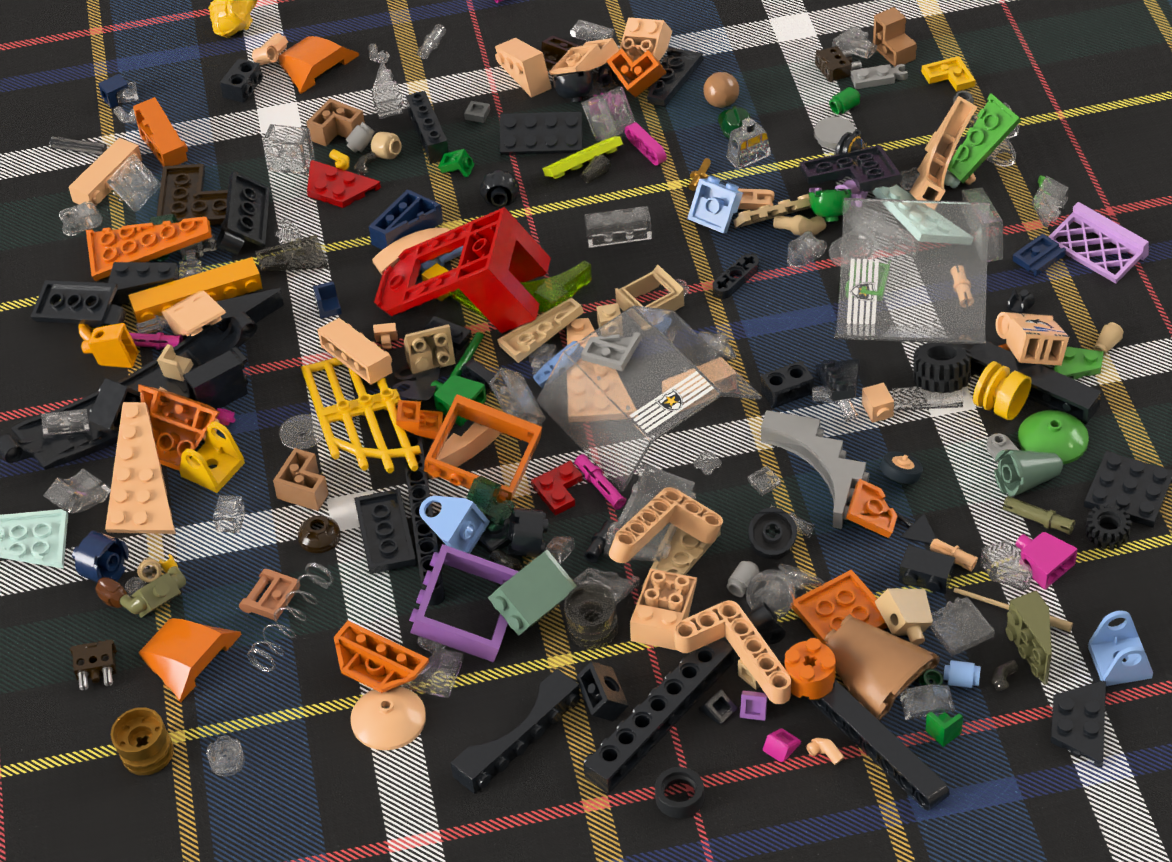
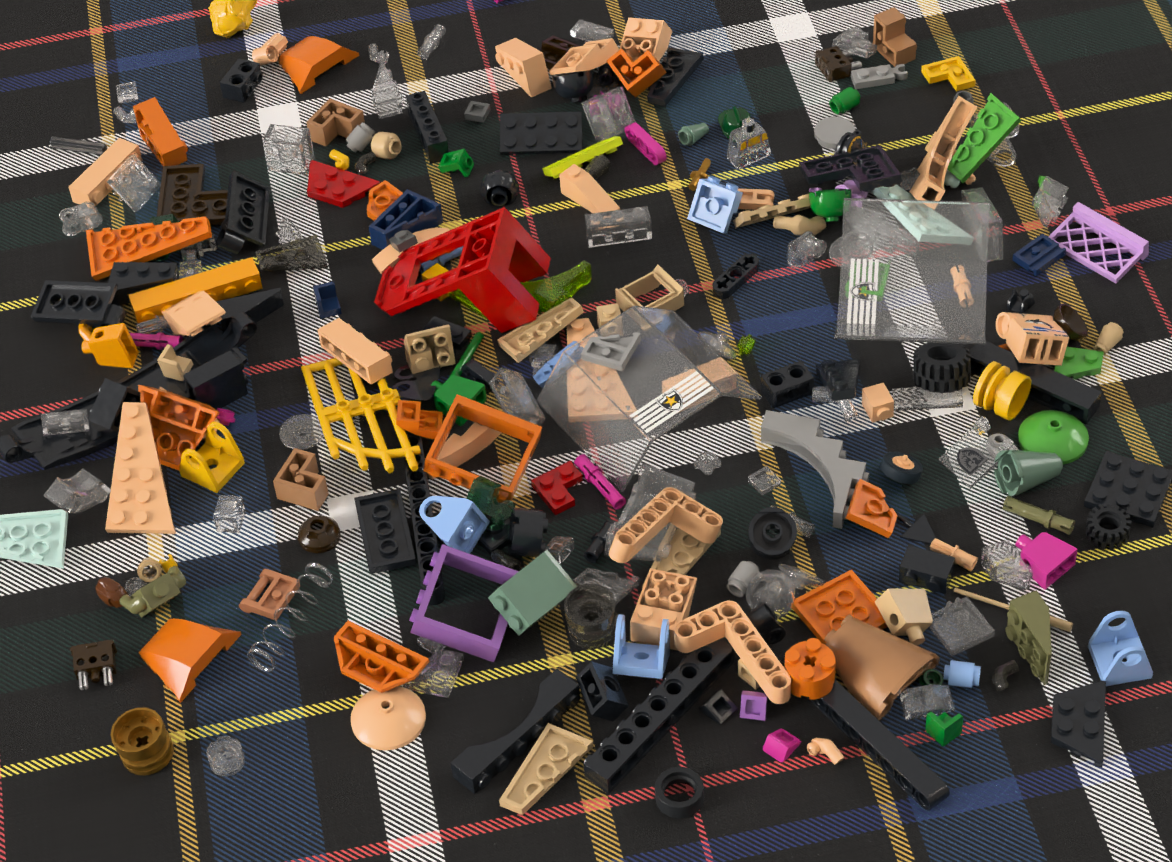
dark blue brick [72,531,129,582] -> none
dark blue panel [98,74,128,108] -> none
light nougat tile [373,323,398,350] -> none
medium nougat piece [703,72,739,108] -> none
none -> orange plate [367,180,403,221]
none -> dark grey plate [389,230,418,253]
none -> tan wing [499,723,593,815]
none -> light nougat slope [559,164,620,221]
none -> light blue hose [613,614,670,679]
none -> sand green cone [678,122,709,146]
none -> clear neon green plate [737,334,756,356]
none -> clear flag [938,416,1016,489]
none -> dark brown piece [1054,304,1088,341]

